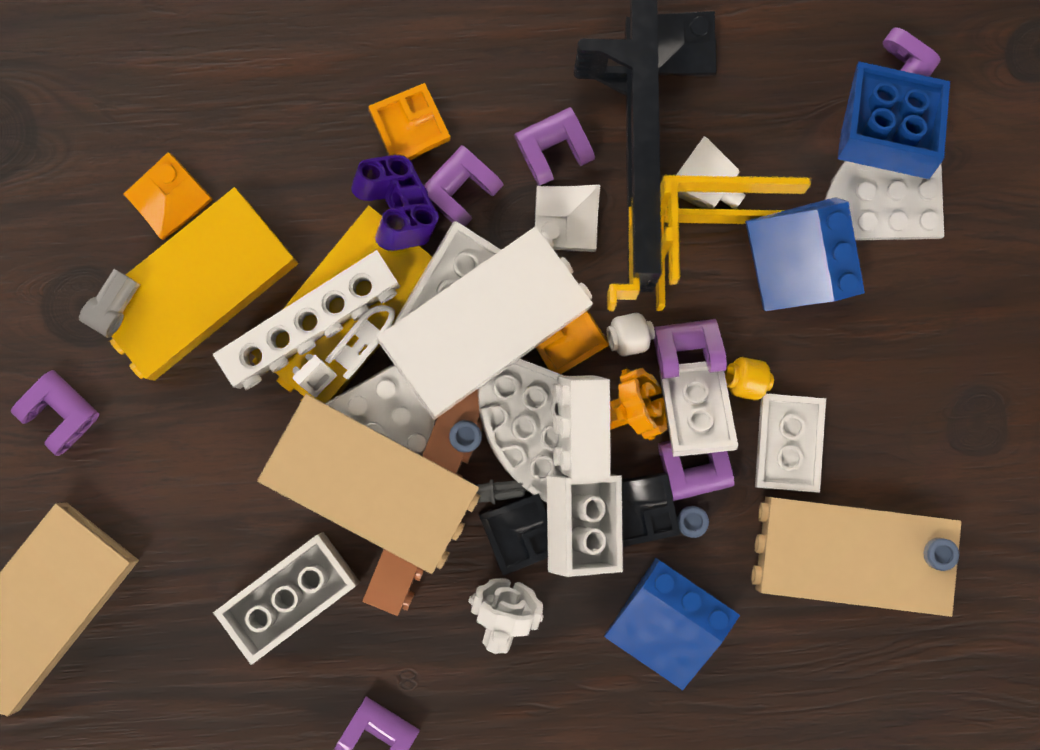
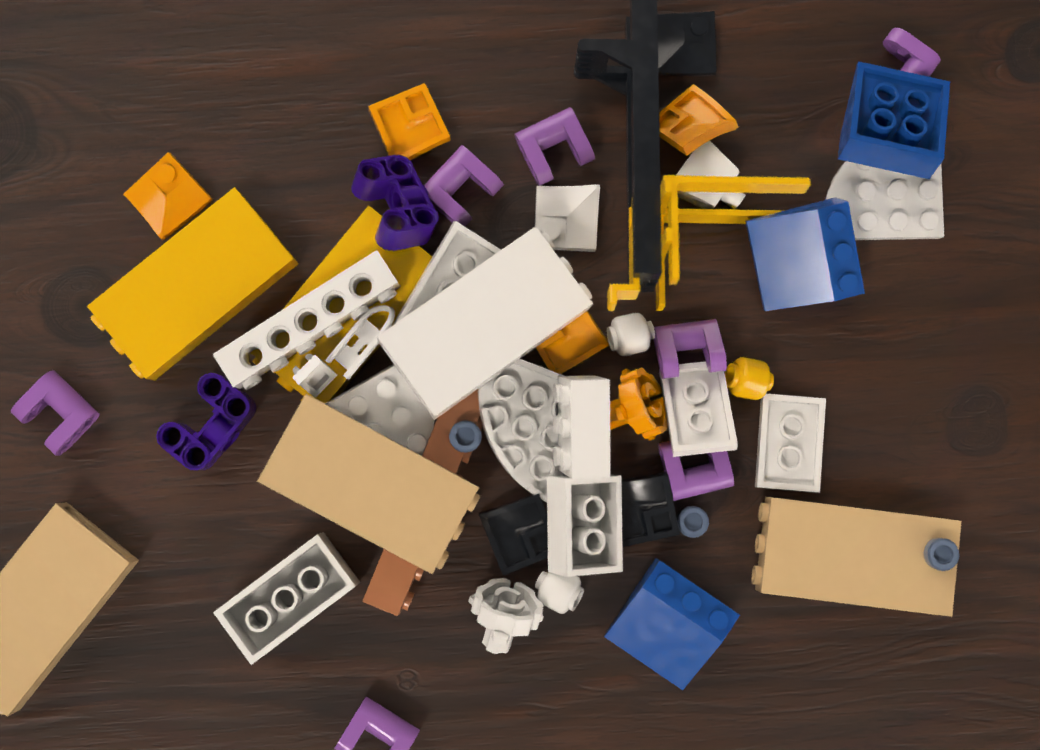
light grey piece [79,269,140,338] -> none
dark grey axle [475,479,526,504] -> none
none -> dark purple beam [156,373,256,470]
none -> white head [535,571,584,614]
none -> light orange plate [659,84,739,156]

